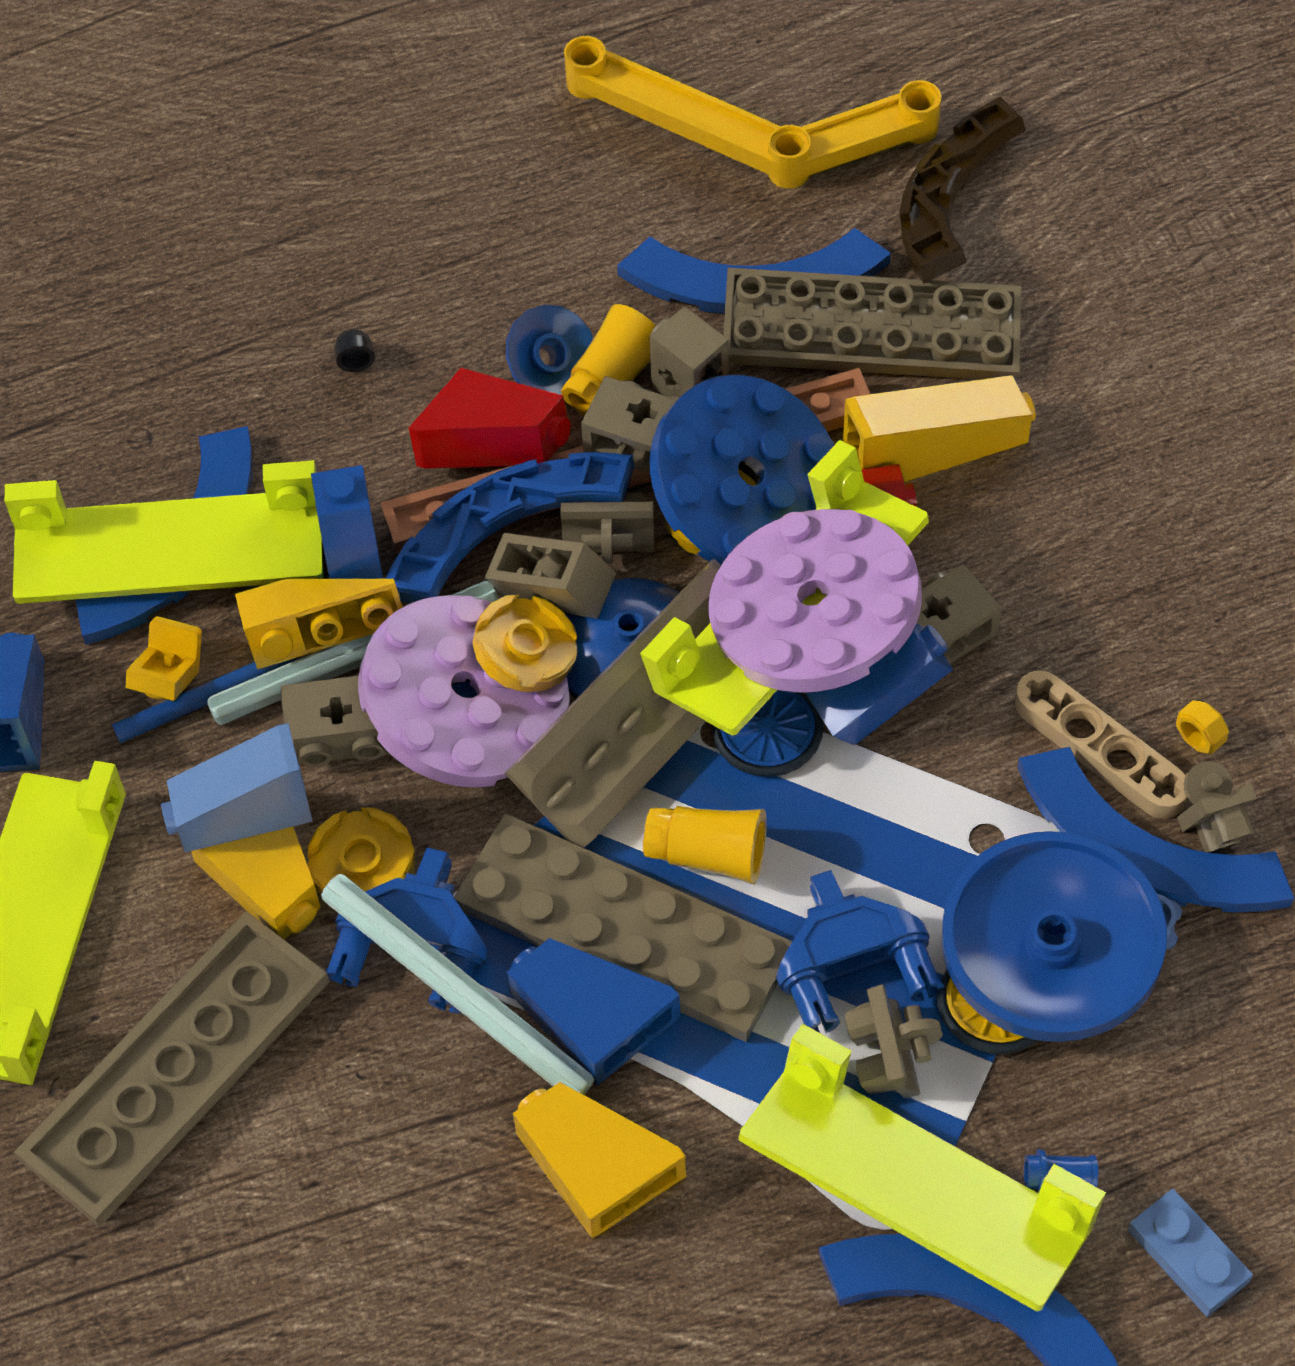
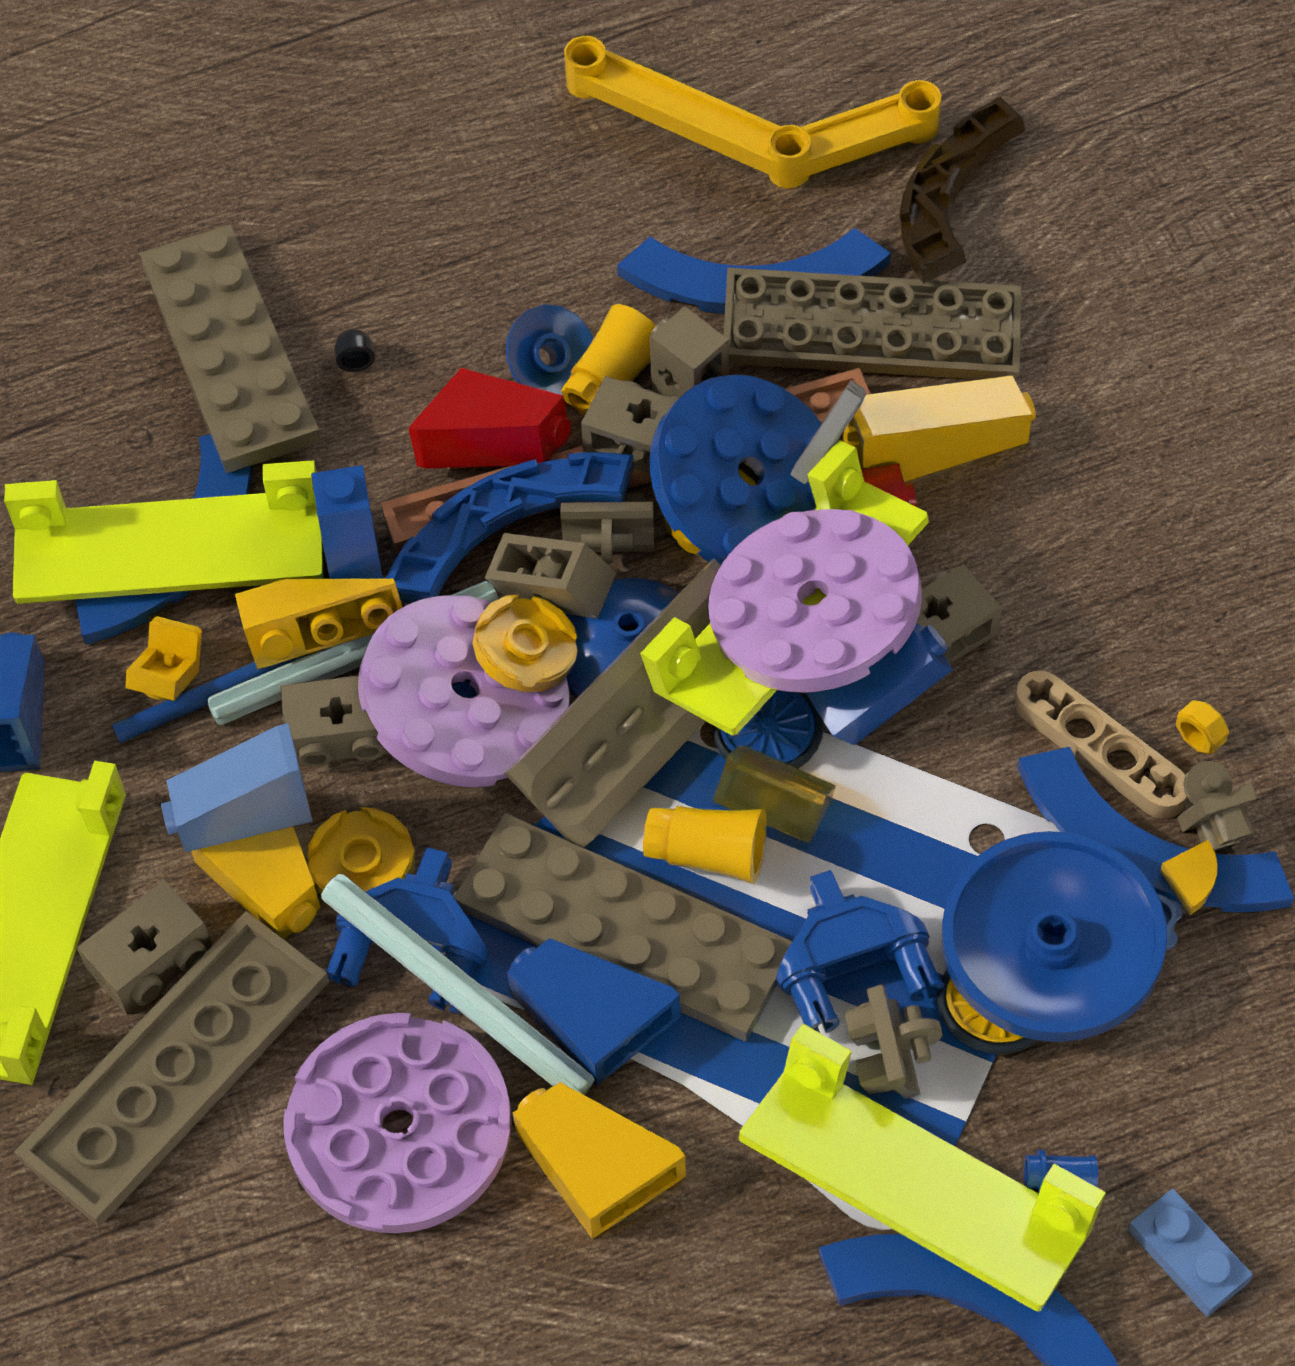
none -> dark tan brick [77,880,213,1014]
none -> dark tan plate [139,224,321,474]
none -> lavender plate [283,1013,511,1233]
none -> clear yellow slope [713,745,836,843]
none -> light grey tile [790,380,867,484]
none -> yellow tile [1160,840,1217,915]

